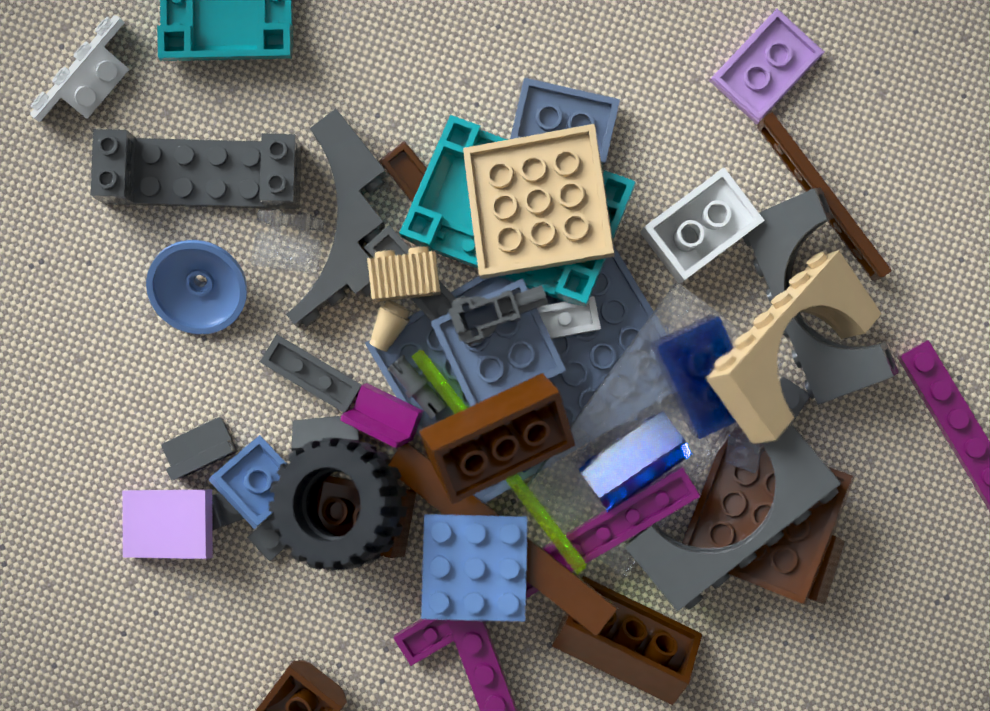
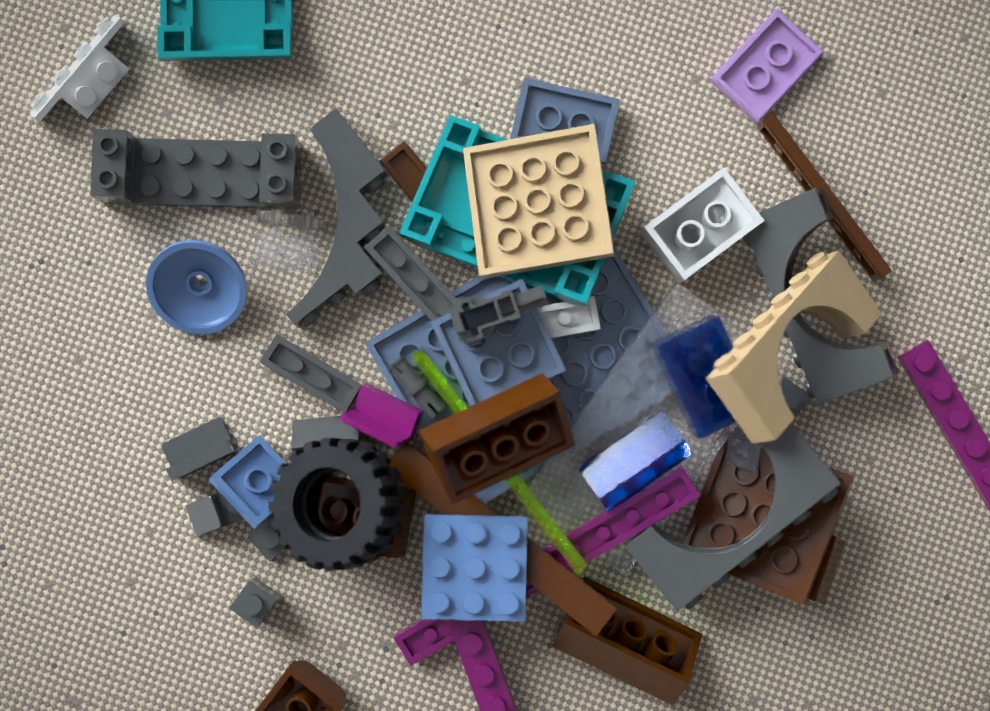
lavender tile [122,490,213,559] -> none
tan brick [367,247,441,302] -> none
tan cone [369,300,411,352] -> none
none -> dark grey brick [229,577,282,628]

